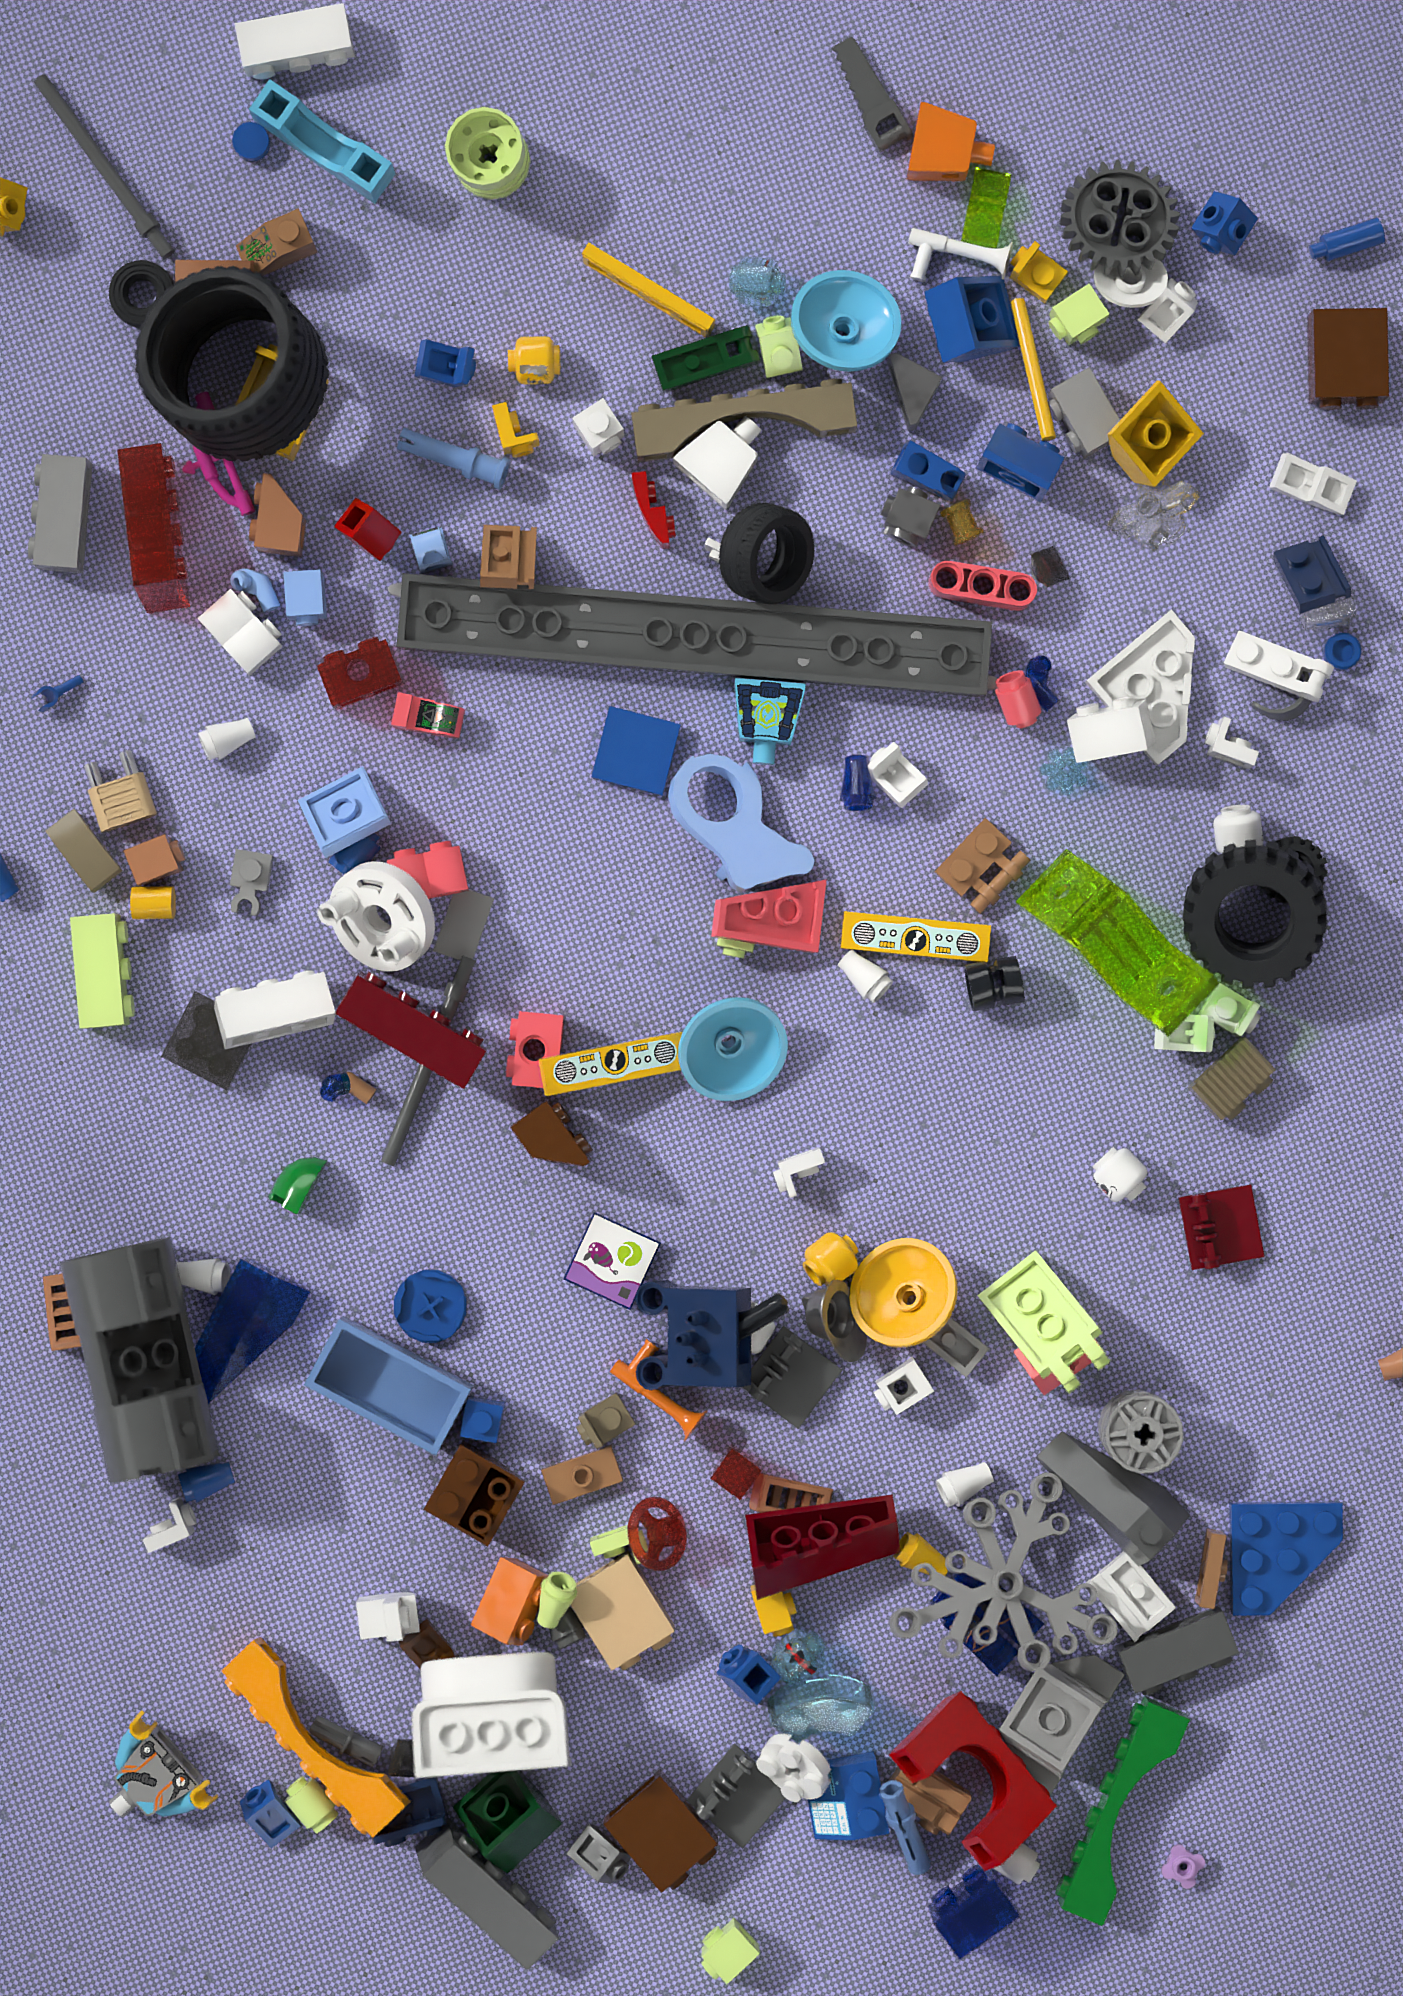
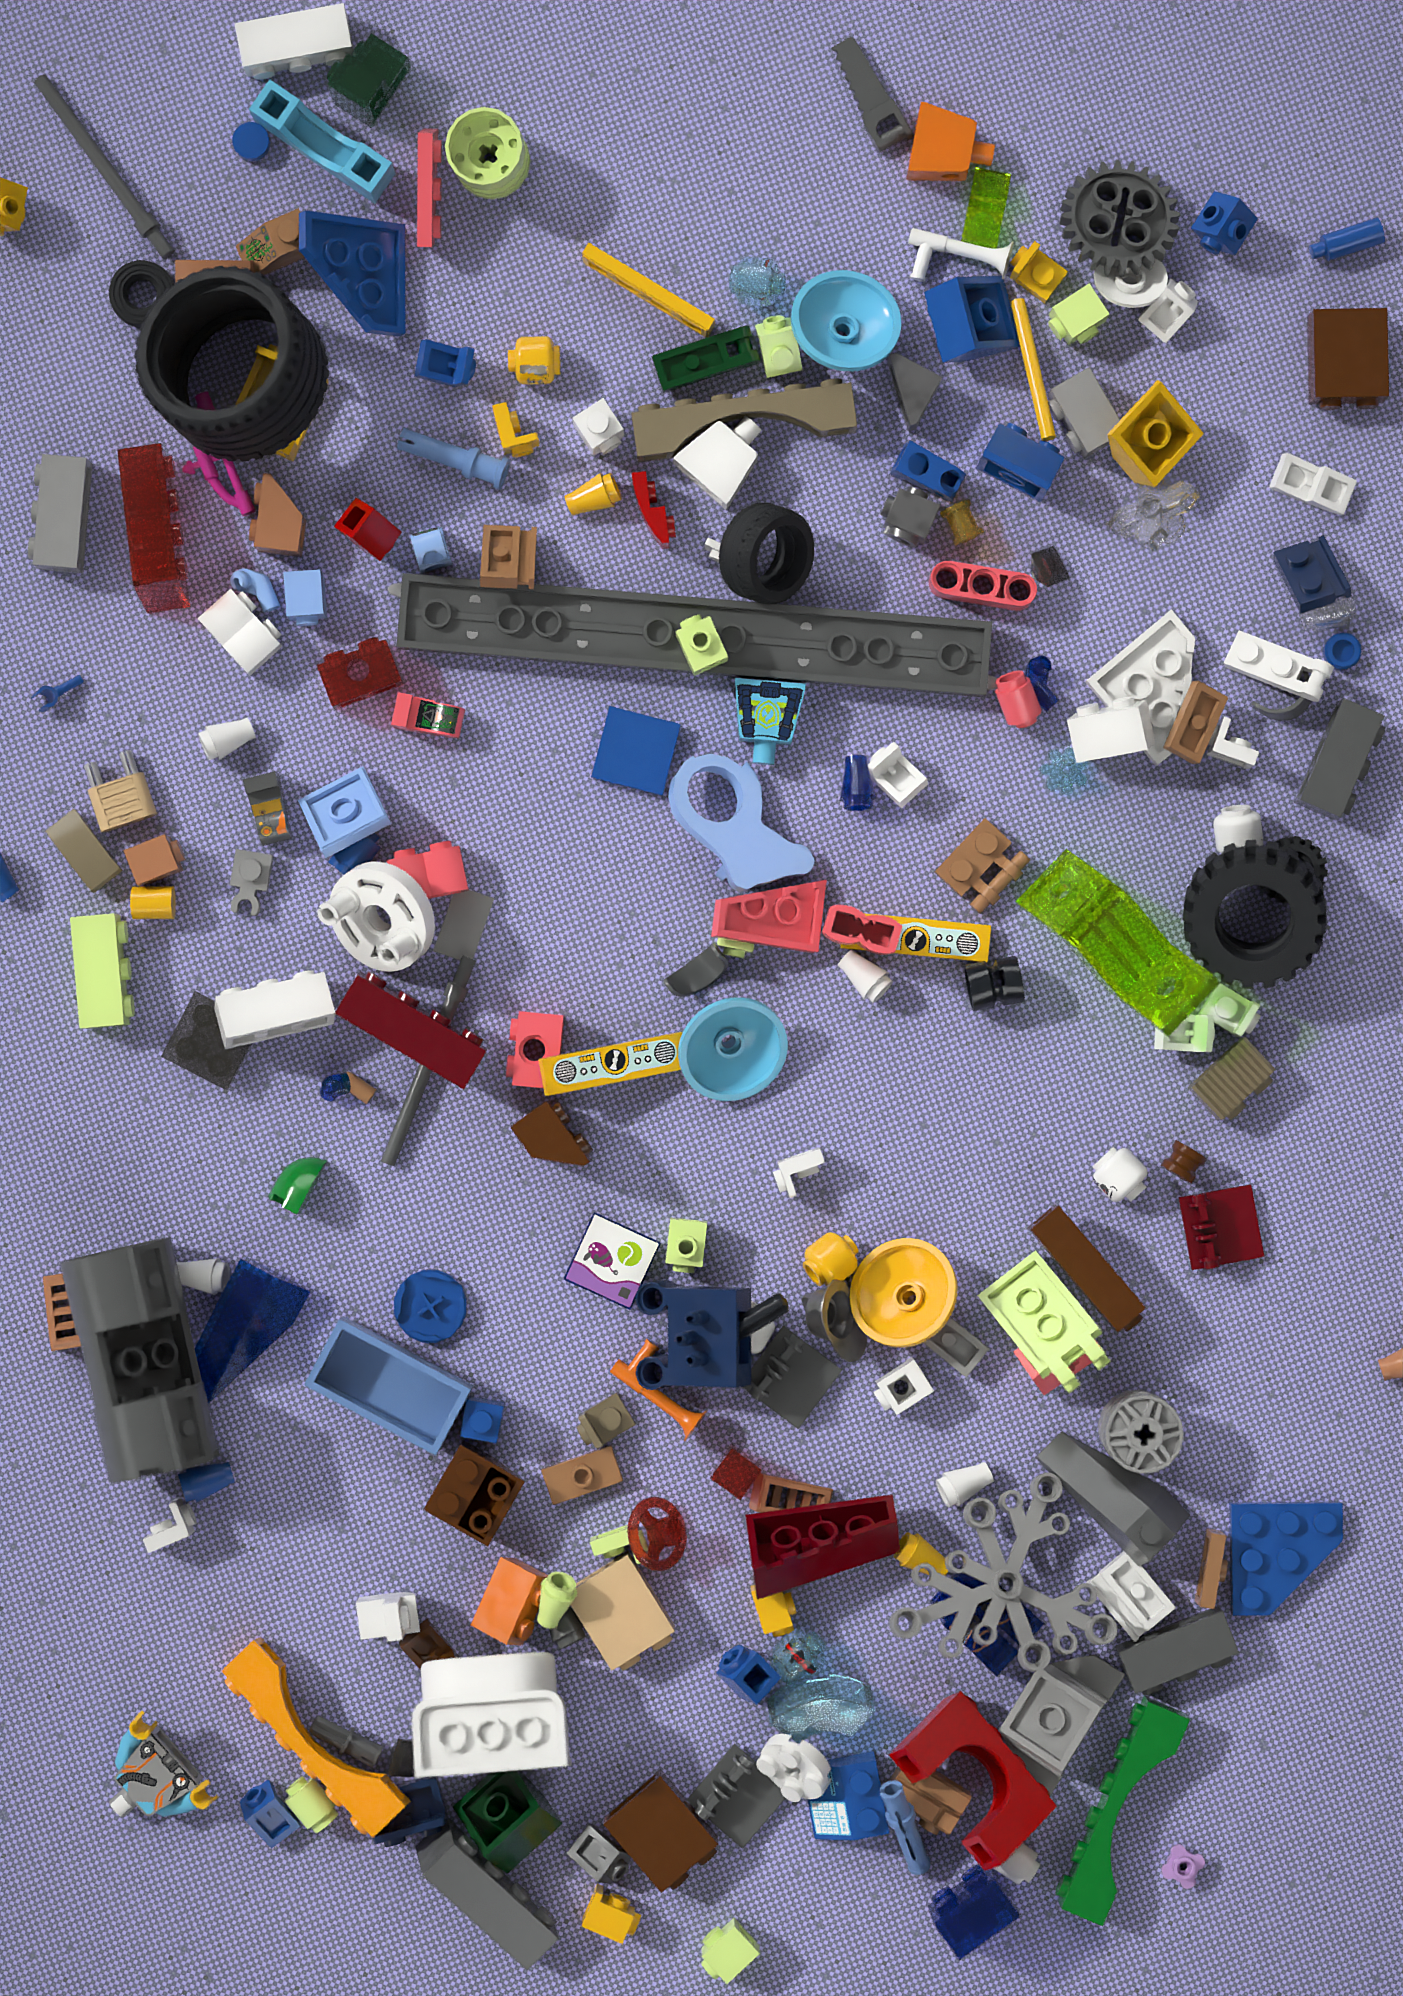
none -> dark grey leg [243,771,292,846]
none -> blue plate [299,210,406,337]
none -> clear green brick [327,33,411,128]
none -> coral wing [417,128,442,247]
none -> yellow cone [564,472,622,516]
none -> yellow brick [581,1883,641,1944]
none -> dark grey helmet [663,942,729,997]
none -> yellowish green brick [666,1217,707,1273]
none -> yellowish green brick [676,614,728,676]
none -> coral brick [822,905,902,955]
none -> reddish brown brick [1027,1204,1146,1332]
none -> reddish brown wheel [1160,1140,1207,1184]
none -> medium nougat plate [1163,680,1229,764]
none -> dark grey brick [1294,698,1386,820]

